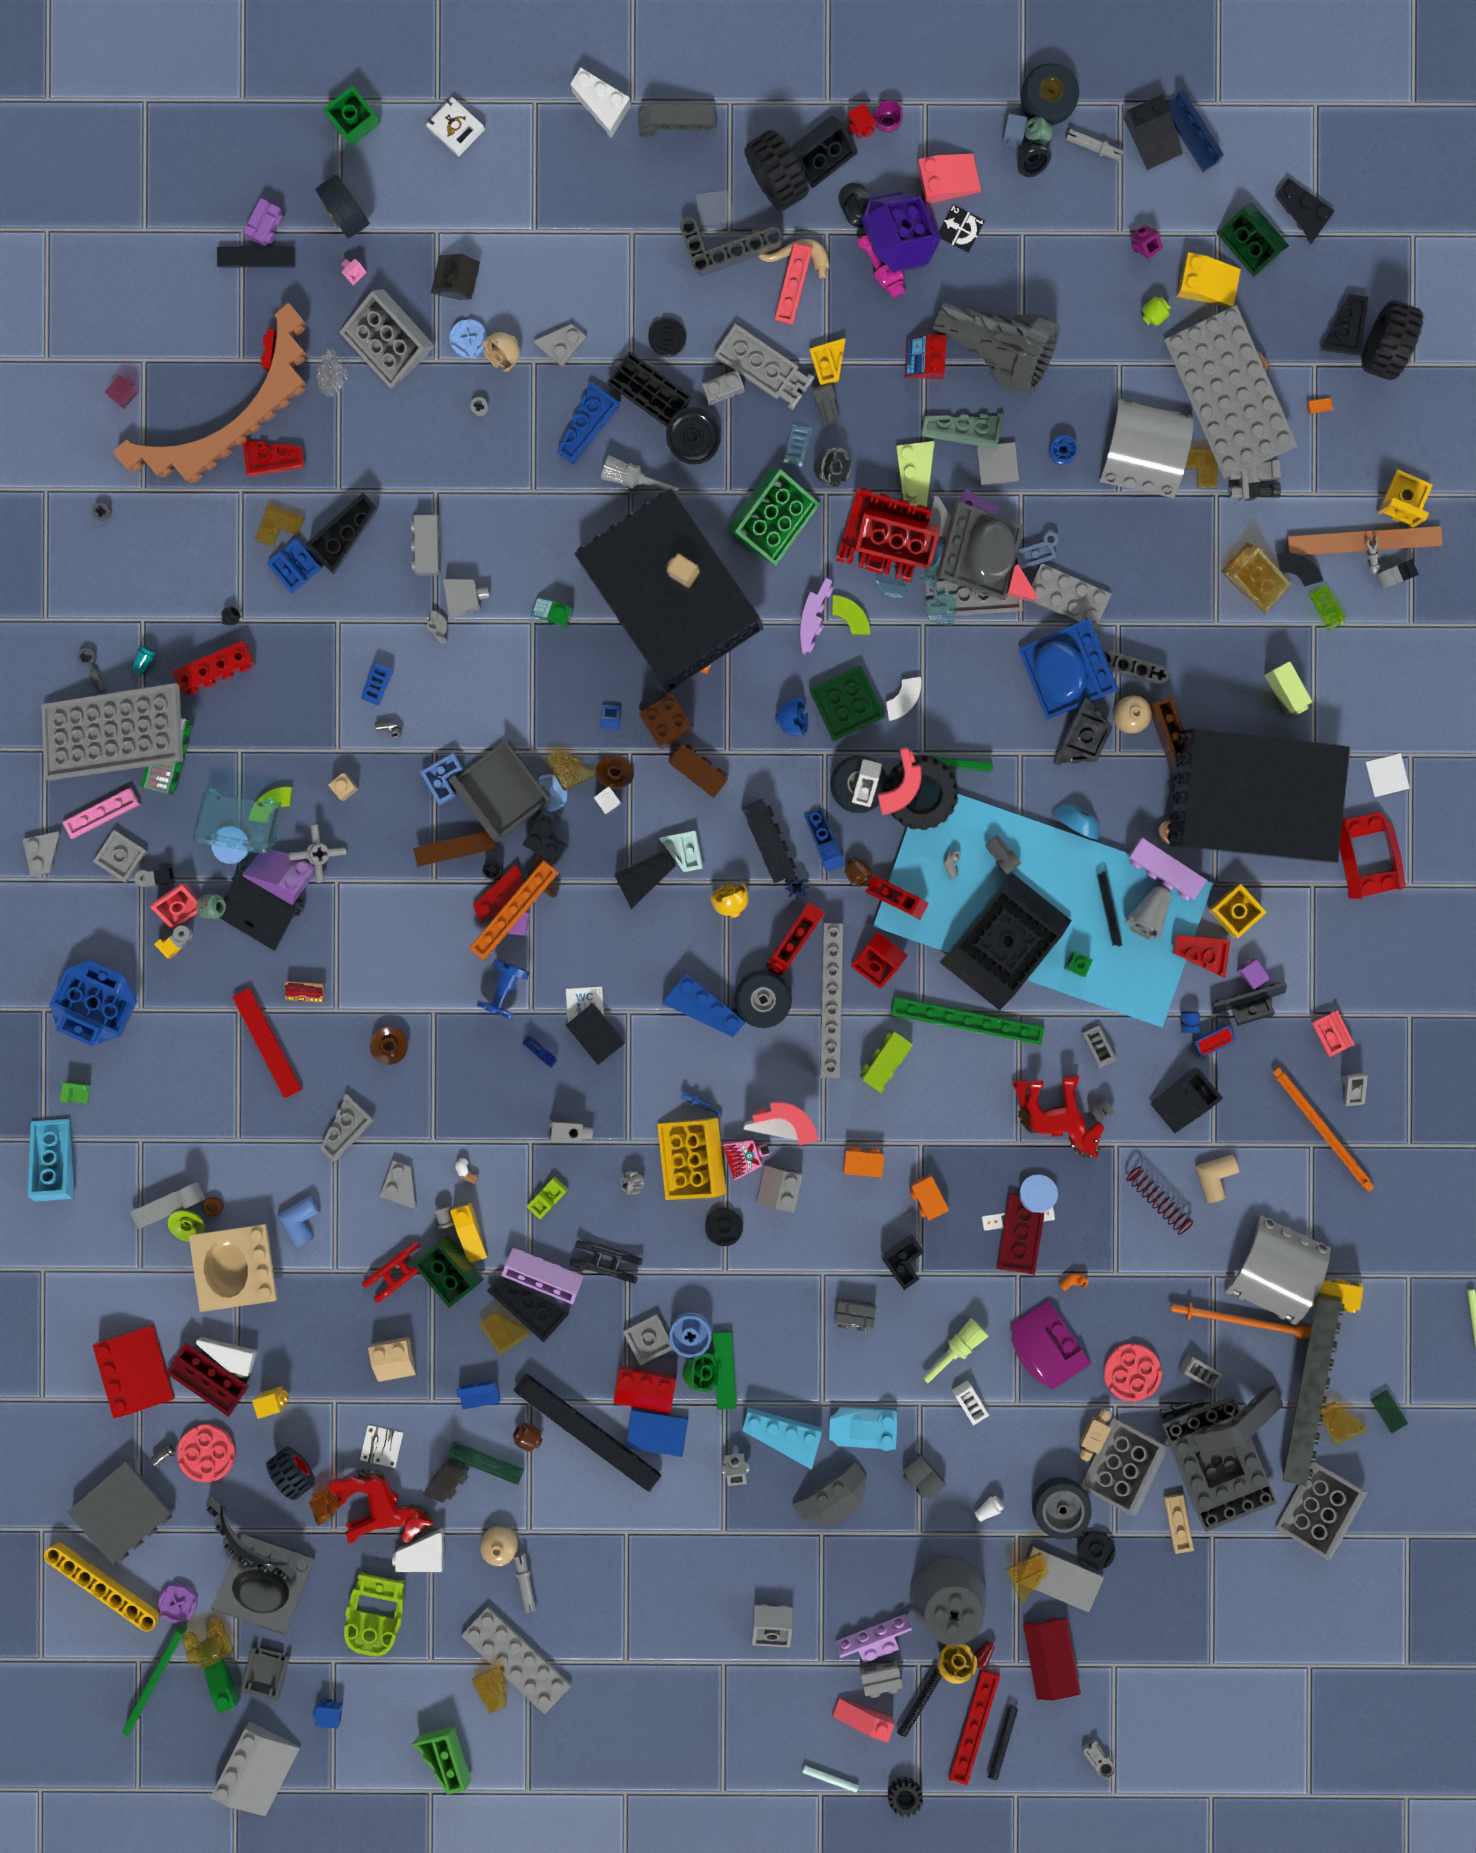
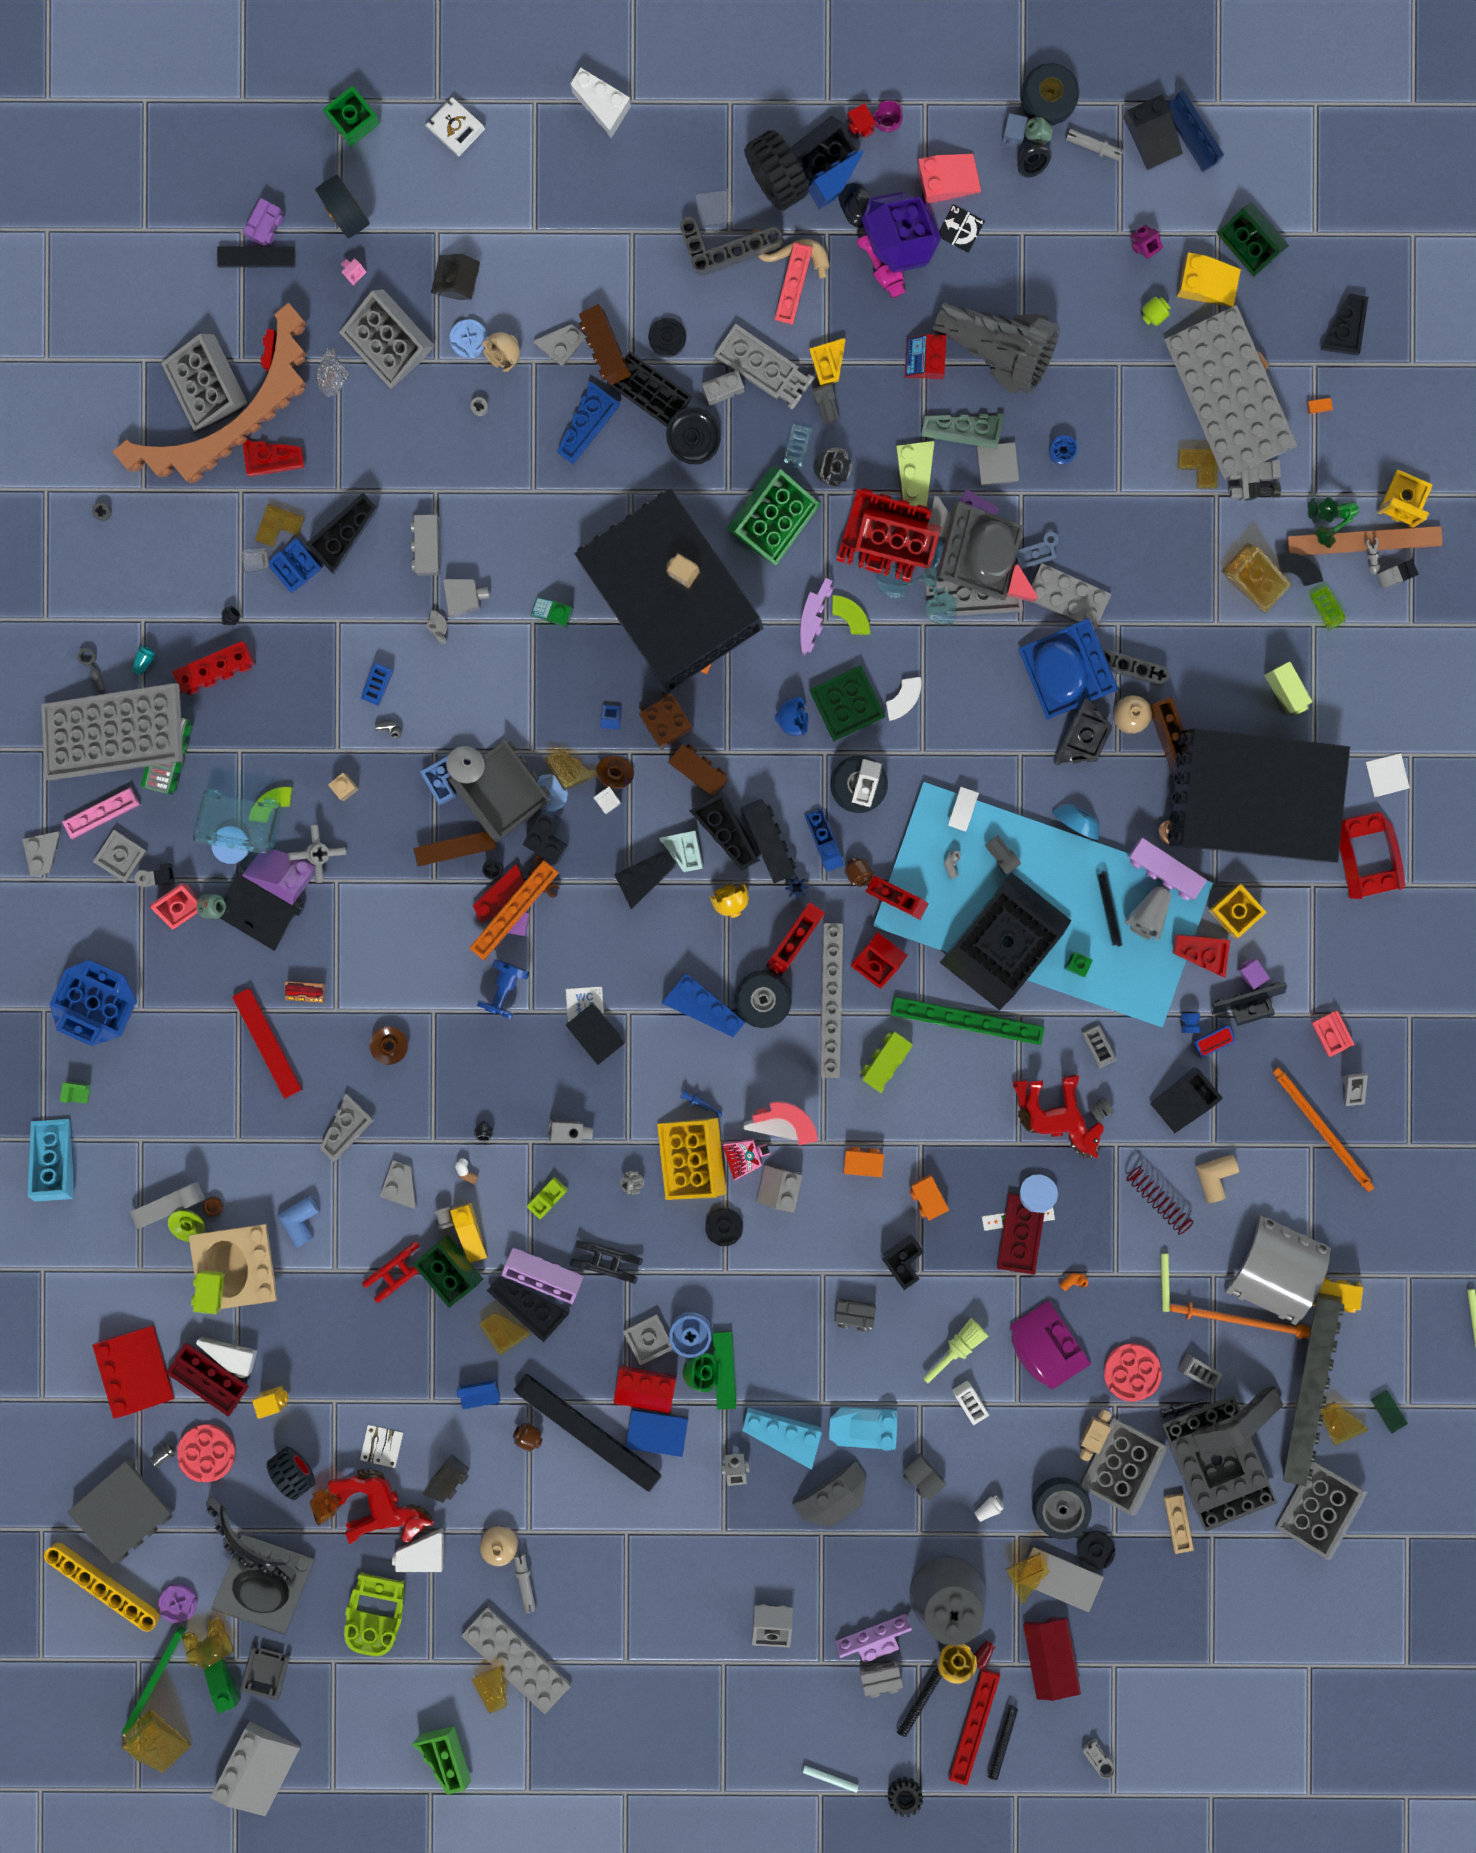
clear pink brick [105,375,139,409] -> none
leg [154,925,193,959] -> none
blue brick [312,1699,343,1729] -> none
tan slope [368,1337,416,1382] -> none
clear green tile [447,1441,524,1485] -> none
clear blue piece [522,1035,558,1067] -> none
light grey piece [601,455,679,495] -> none
dark grey beam [638,104,717,137] -> none
coral slope [832,1697,894,1743] -> none
coral arch [878,747,921,815] -> none
black tyre [884,754,959,830] -> none
green tile [917,755,993,773] -> none
light grey hinge [1100,399,1194,498] -> none
black wing [1275,178,1335,244] -> none
black tyre [1361,300,1424,380] -> none
none -> clear yellow slope [122,1709,191,1773]
none -> light grey slope [161,334,248,432]
none -> lime brick [191,1270,225,1314]
none -> clear brick [242,548,270,573]
none -> light grey dish [446,746,485,783]
none -> black plate [474,1121,493,1141]
none -> reddish brown brick [579,304,631,385]
none -> black wedge [689,793,761,870]
none -> blue slope [809,150,864,210]
none -> white slope [948,787,979,832]
none -> yellowish green bar [1161,1253,1170,1312]
none -> dark green plant [1308,497,1359,548]

